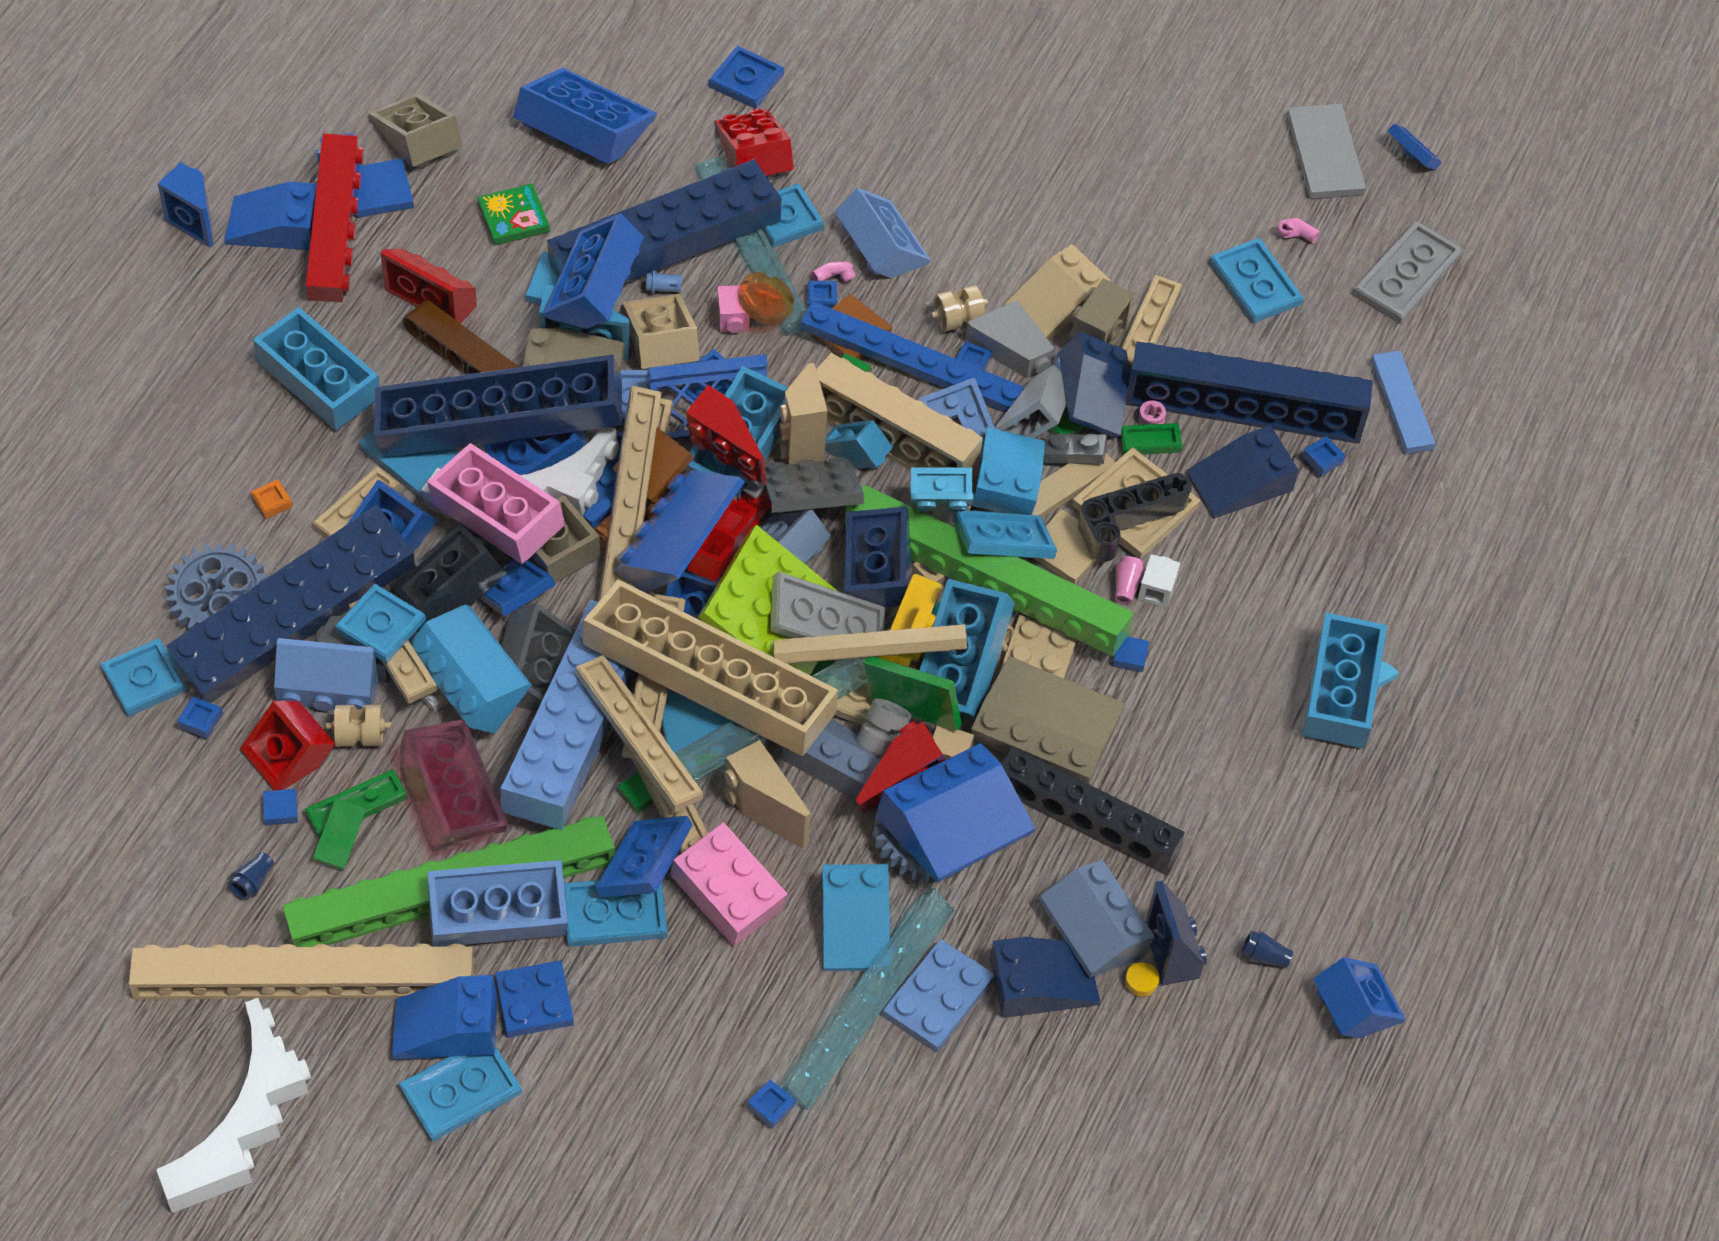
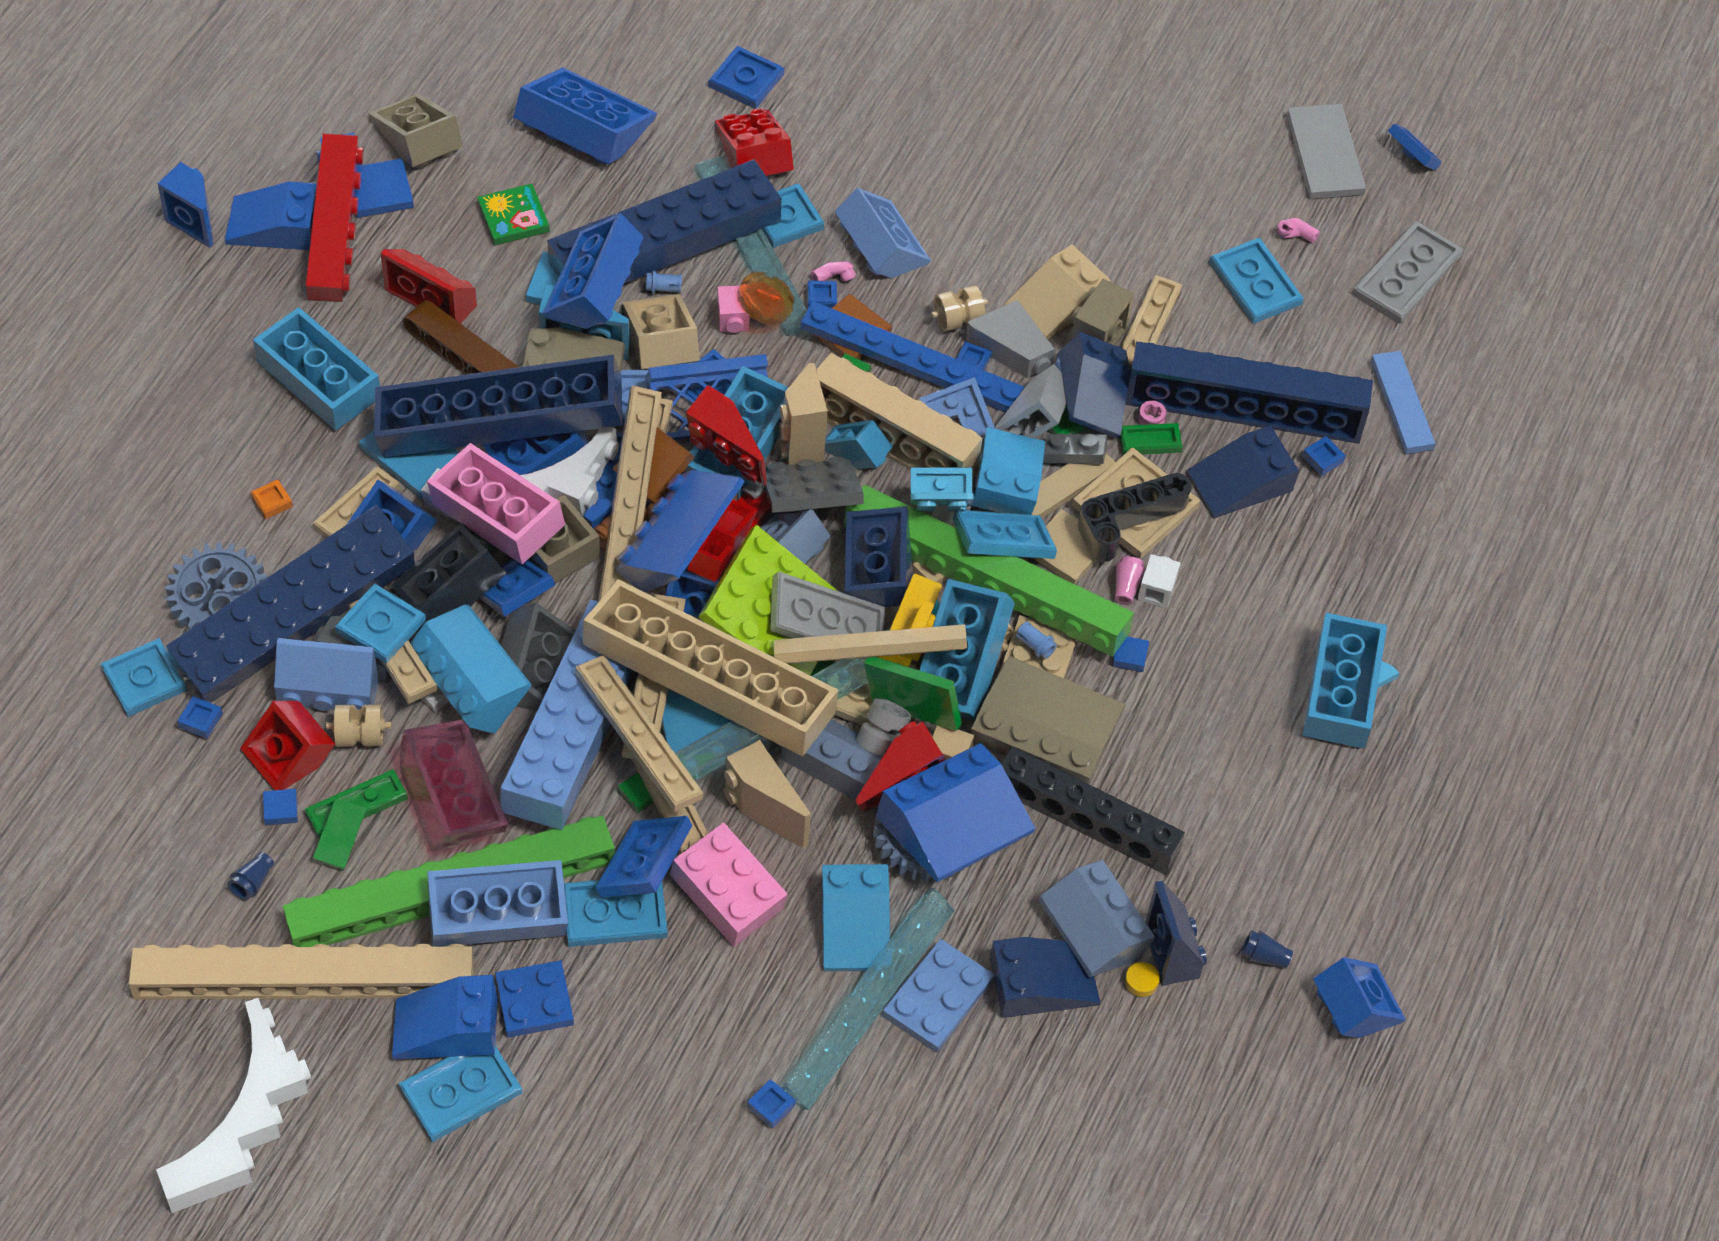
none -> medium blue pin [1016,621,1057,659]

